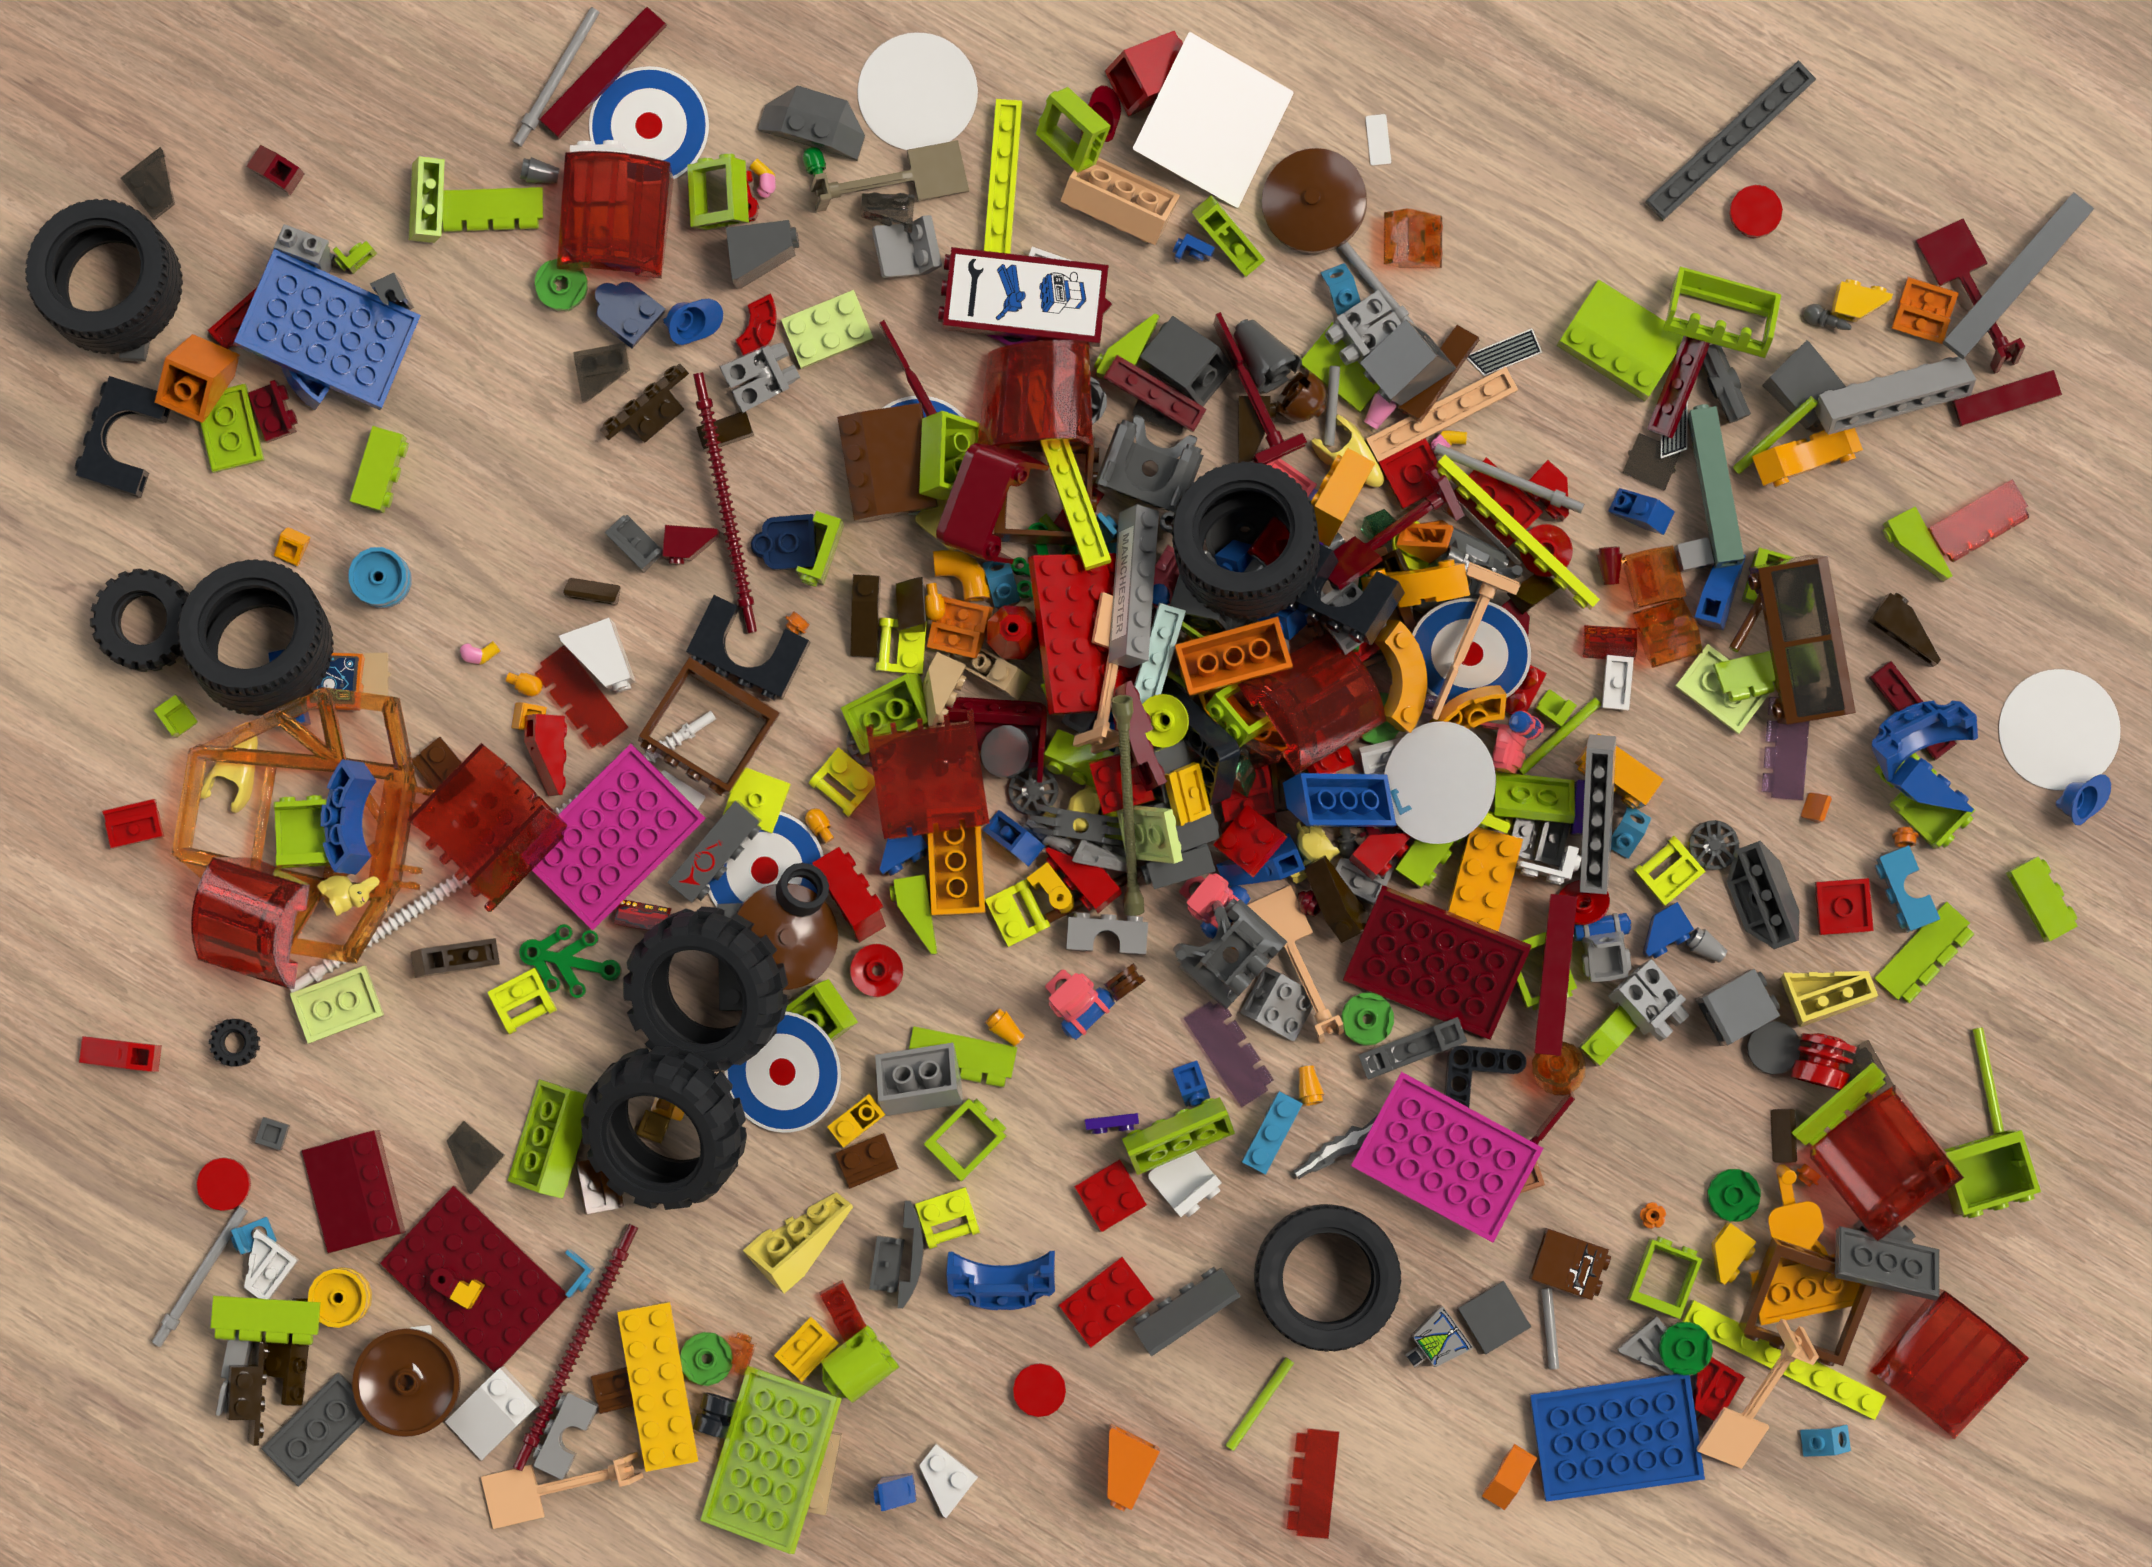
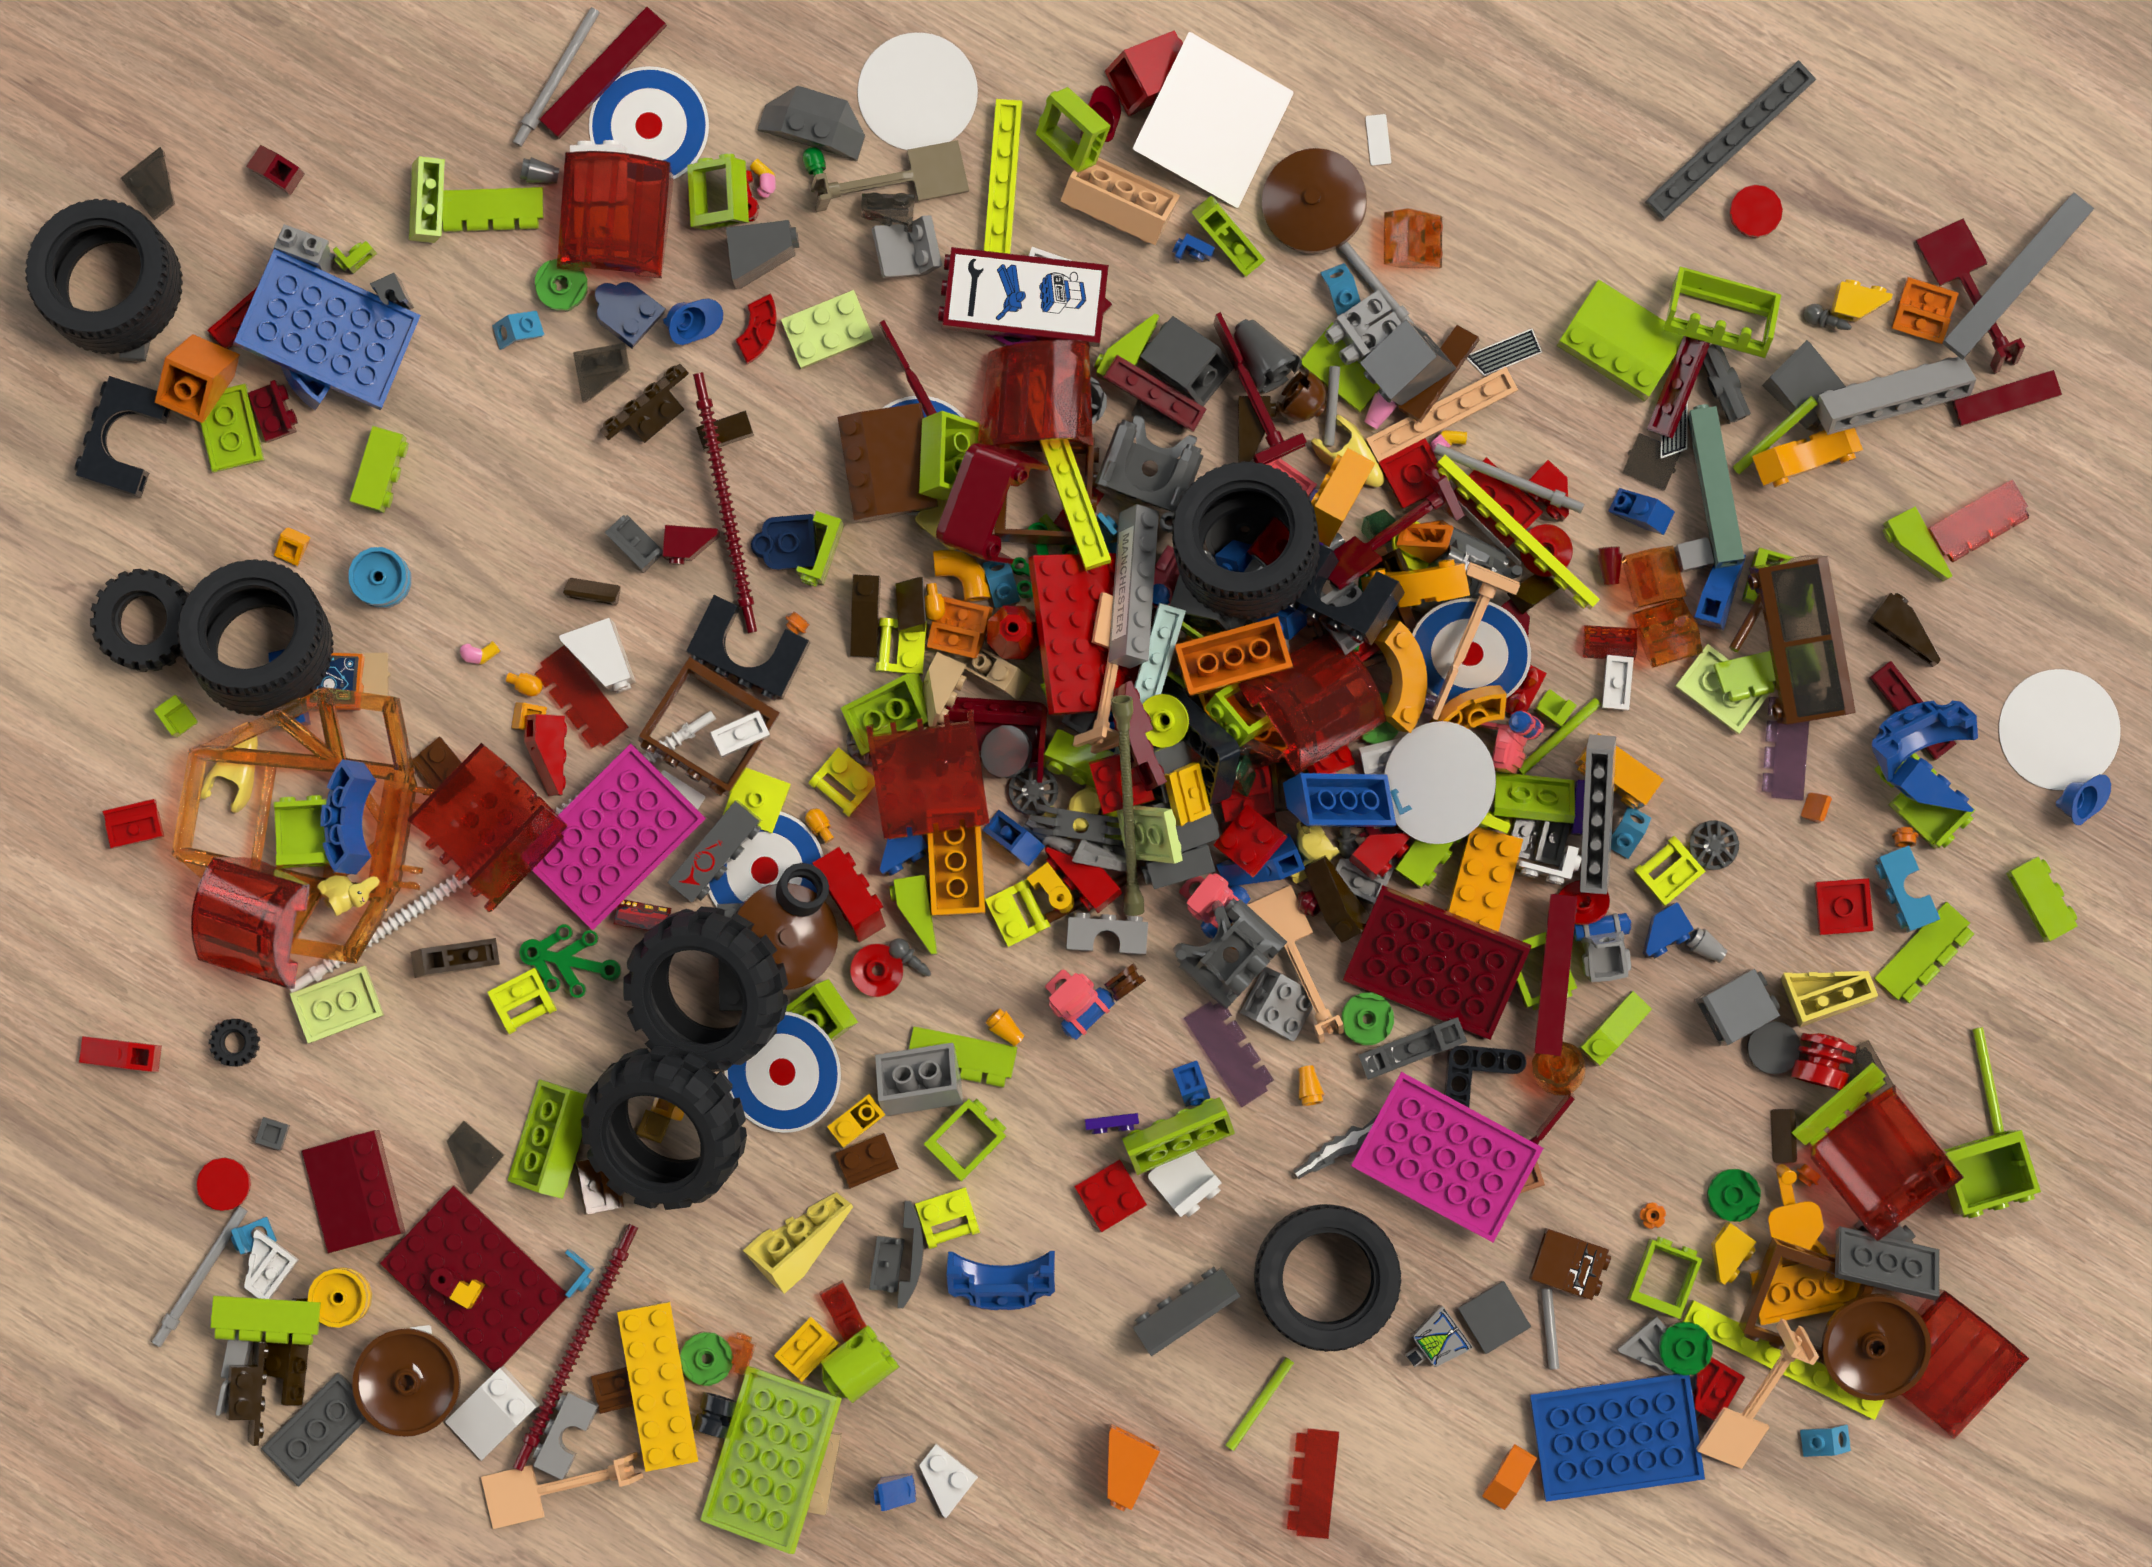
light grey hips [719,343,800,412] -> none
red tile [1013,1363,1066,1417] -> none
red plate [1059,1257,1154,1348] -> none
dark azure arch [1241,1091,1303,1175] -> none
light grey hips [1608,959,1689,1042] -> none
dark grey wedge [1726,841,1800,949] -> none
none -> dark azure bracket [492,311,544,350]
none -> white plate [710,711,770,758]
none -> dark grey bar [889,938,931,977]
none -> reddish brown dish [1821,1293,1931,1401]

